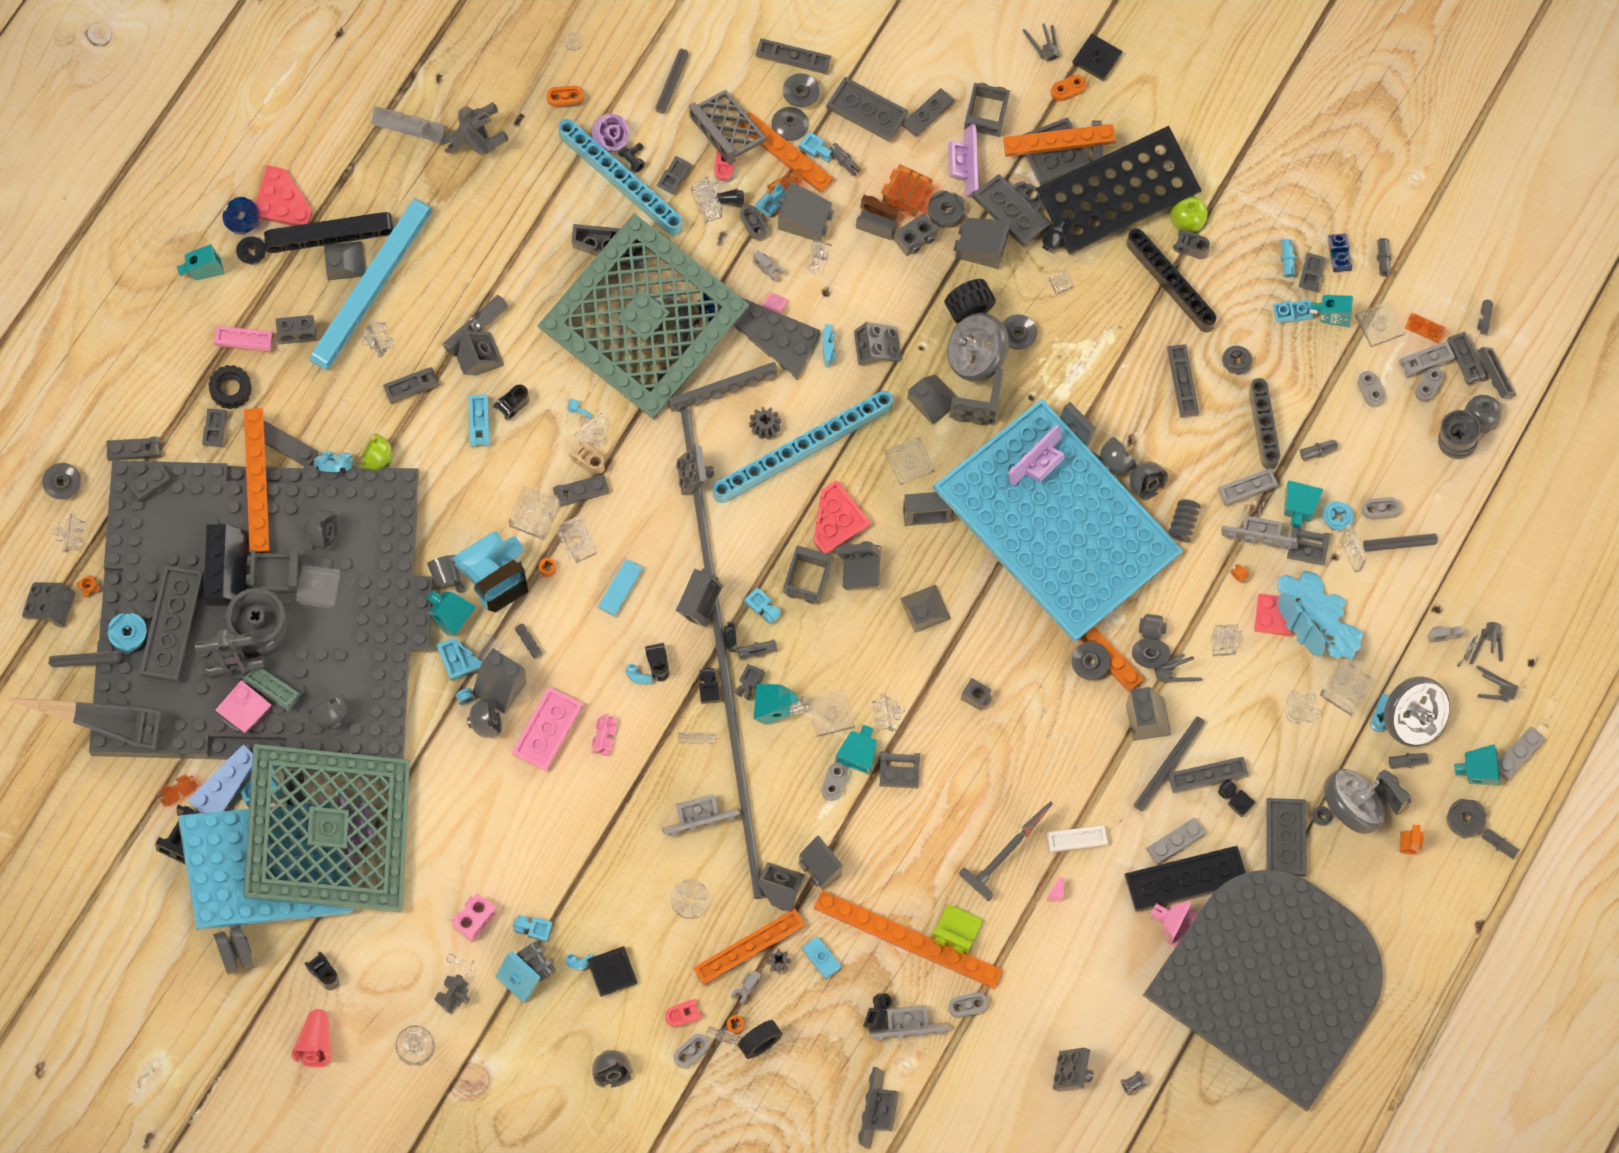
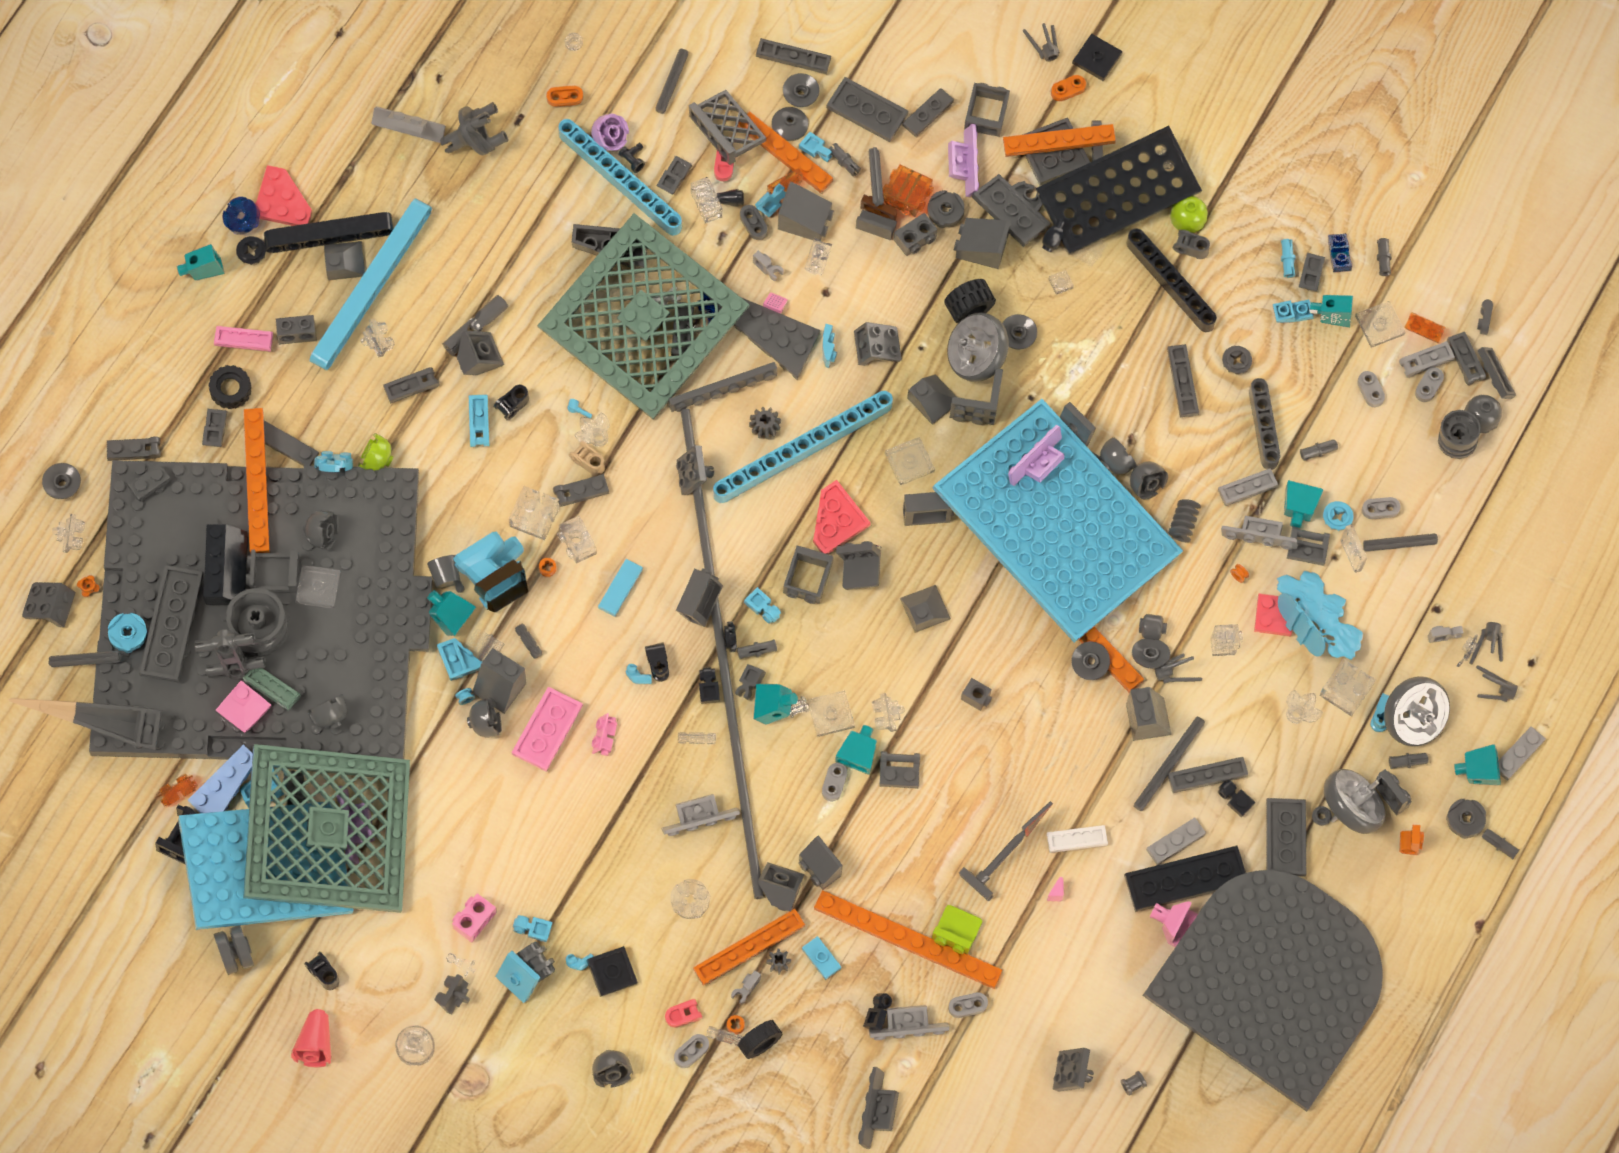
none -> dark grey axle [868,147,884,206]

